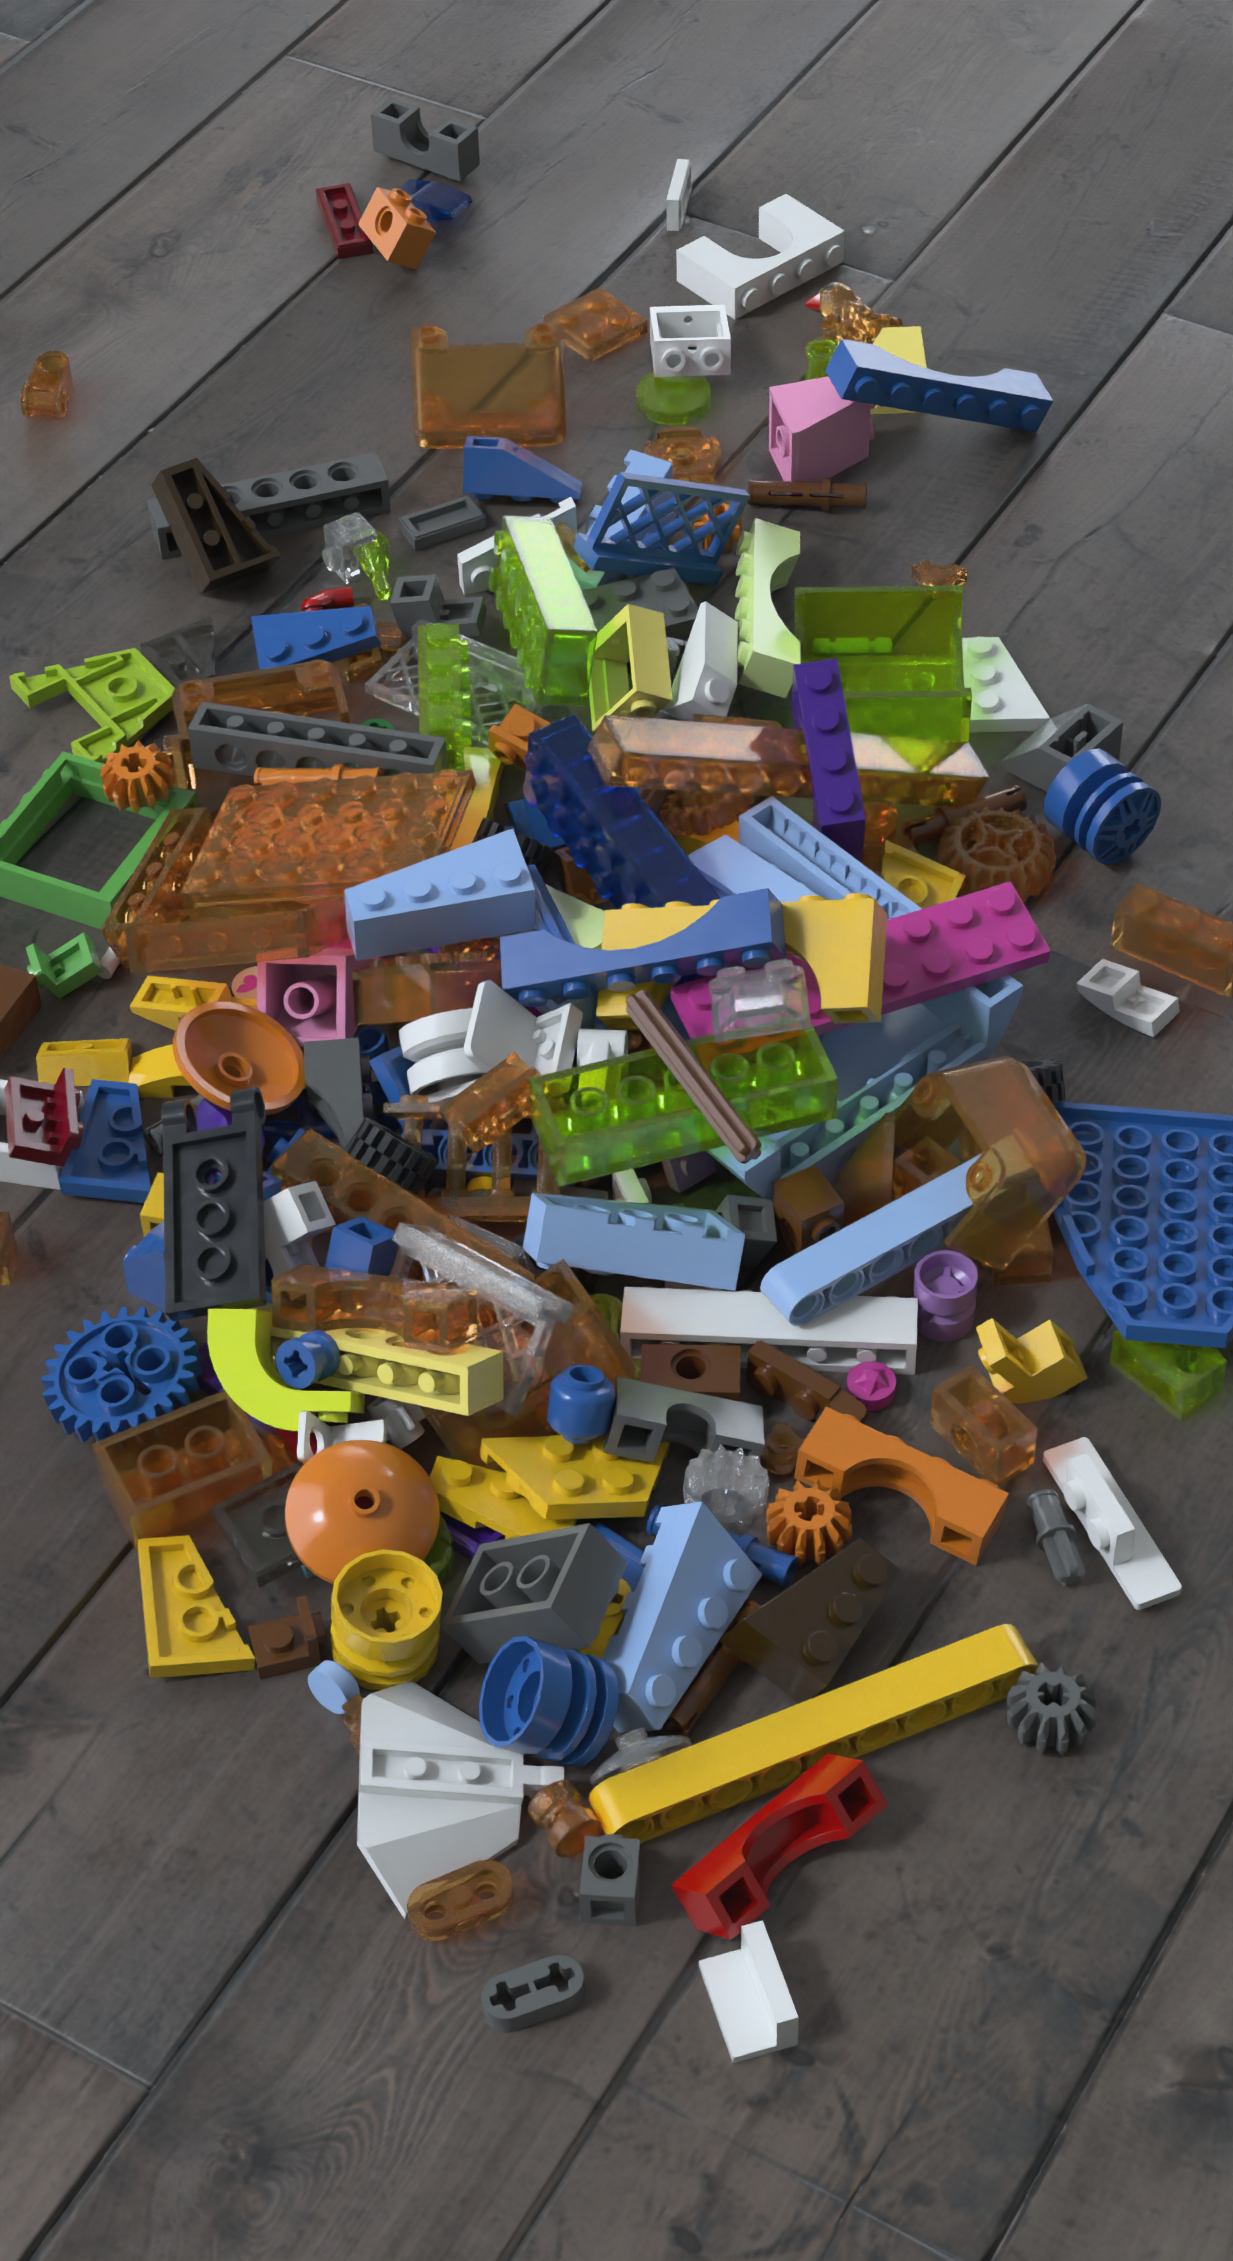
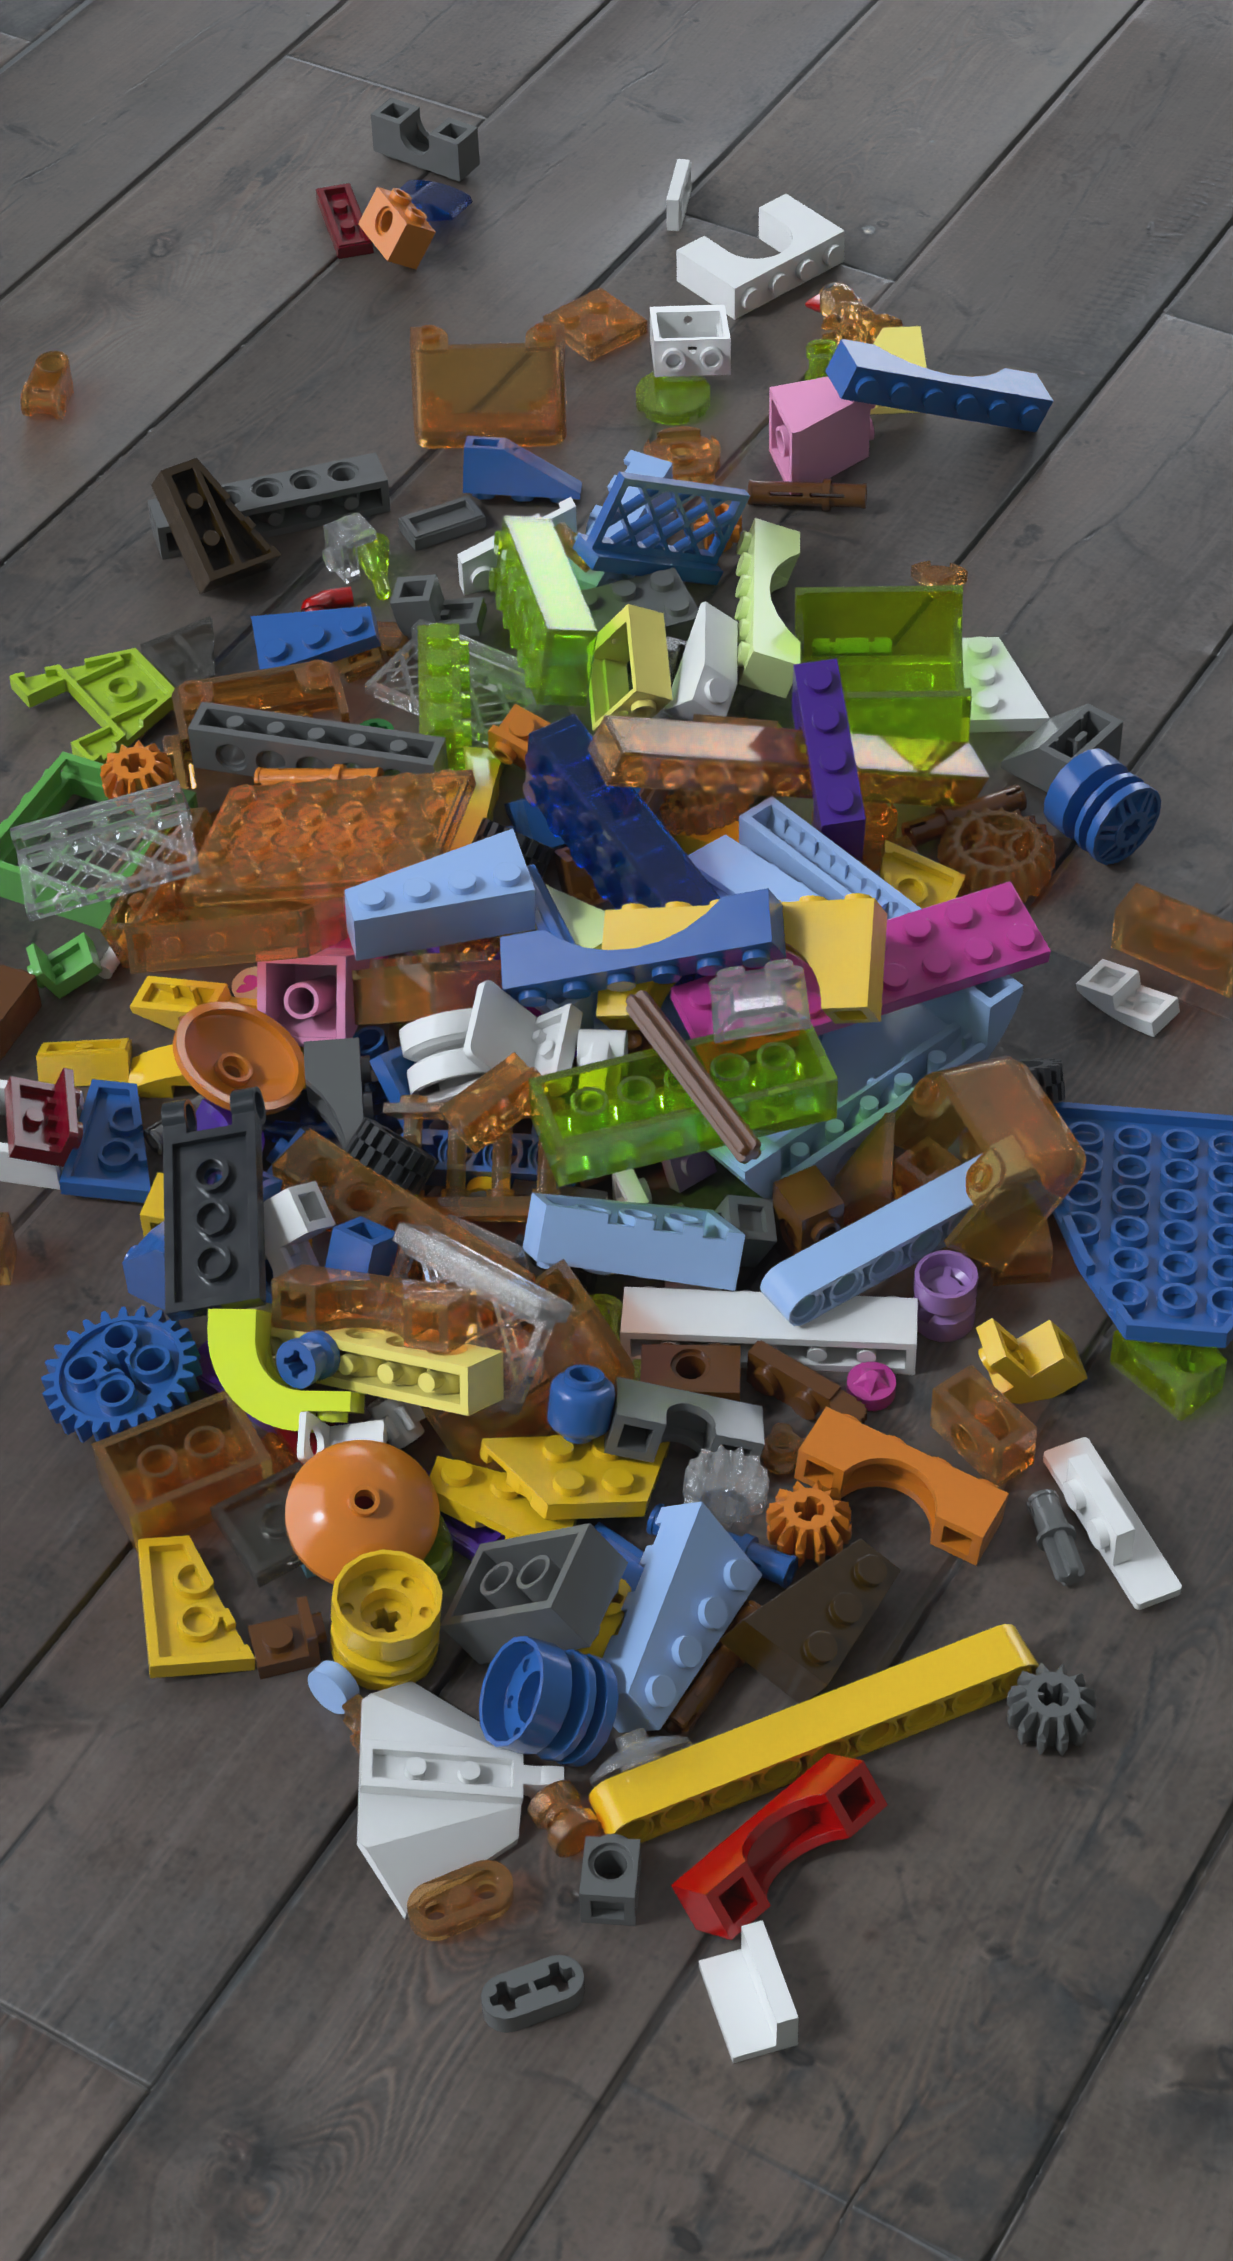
none -> clear fence [10,780,201,922]

